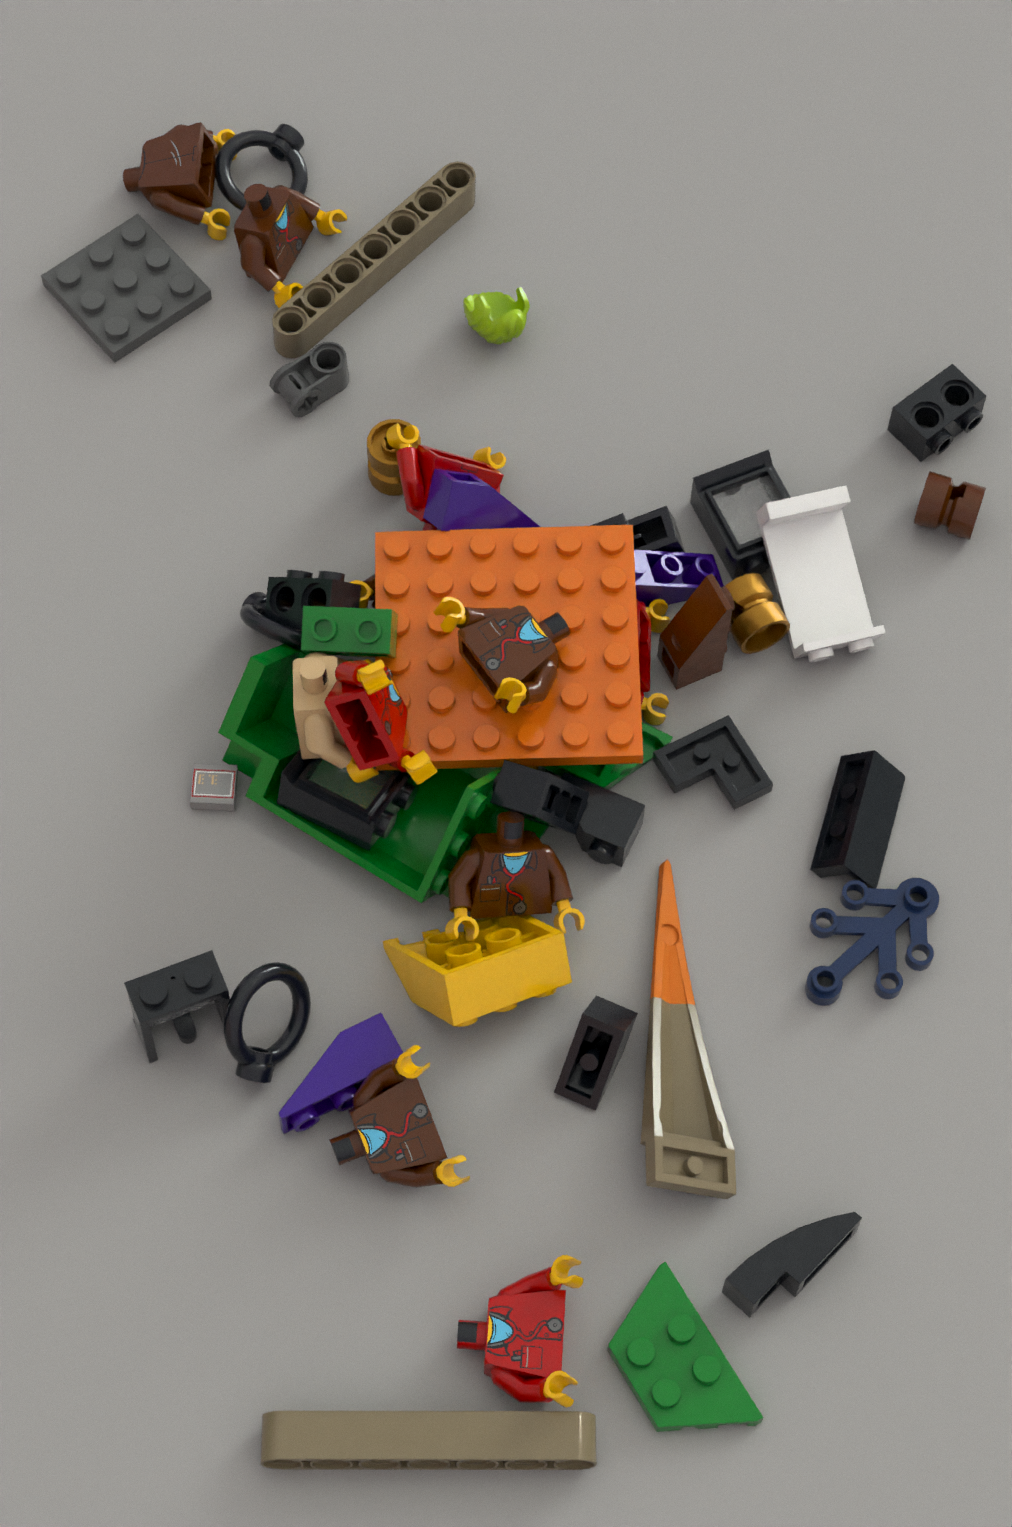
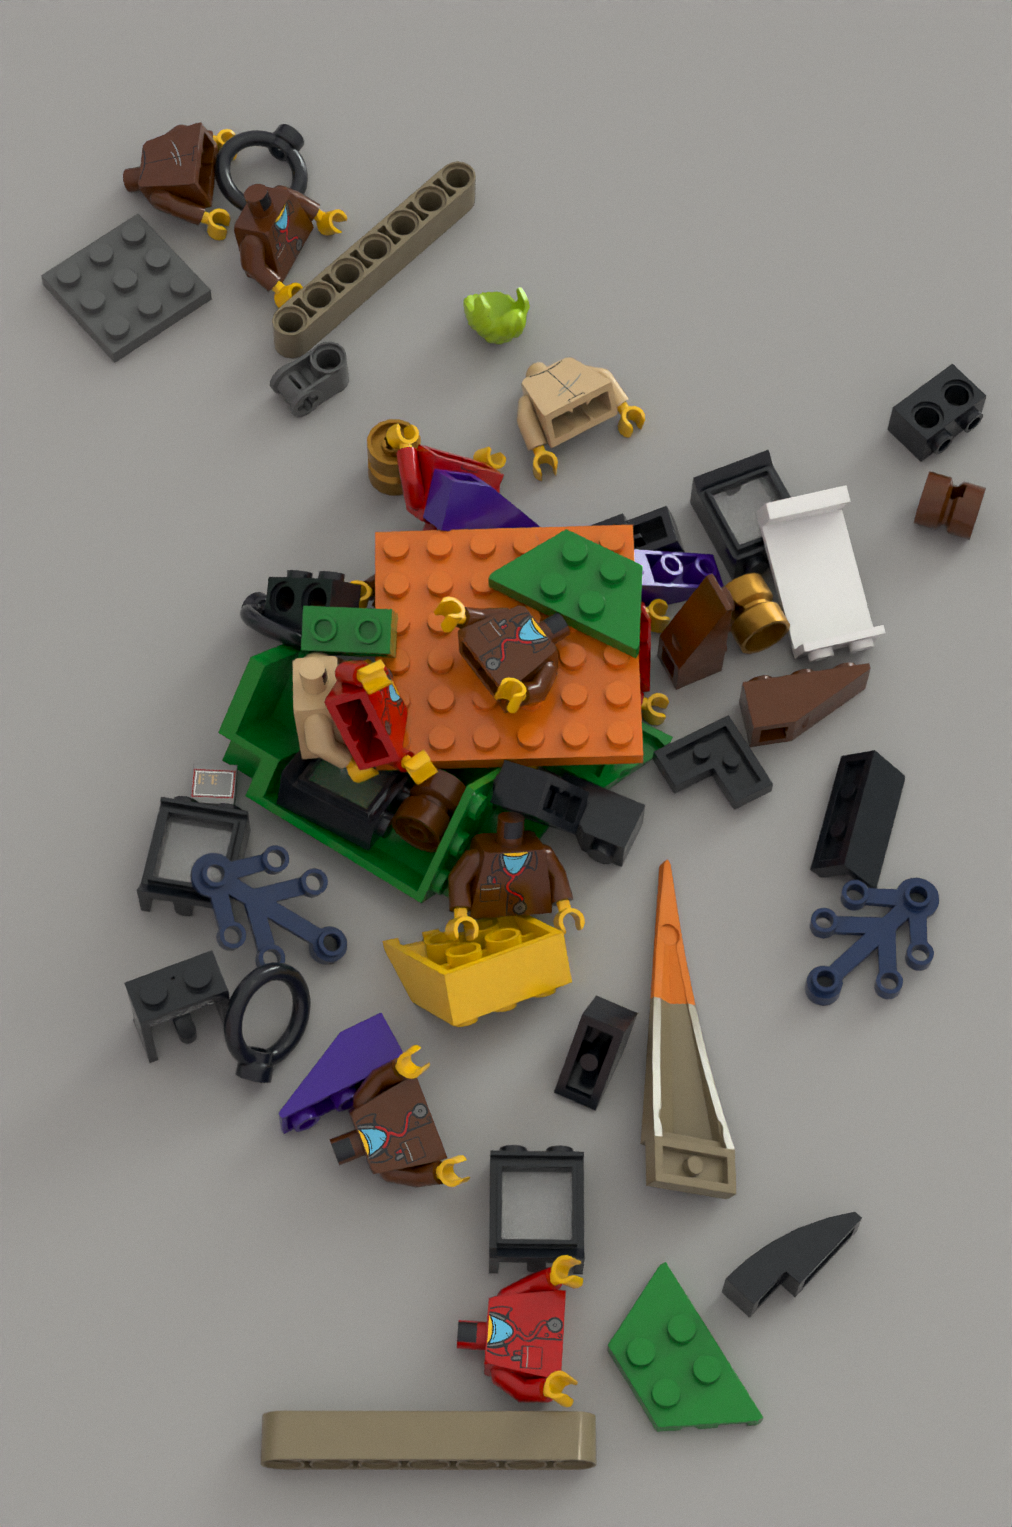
none -> black window [137,796,251,916]
none -> dark blue plant [190,845,347,968]
none -> reddish brown wheel [392,769,466,853]
none -> green wing [488,529,643,658]
none -> window [489,1145,585,1274]
none -> tan torso [517,357,645,481]
none -> reddish brown slope [739,662,871,747]

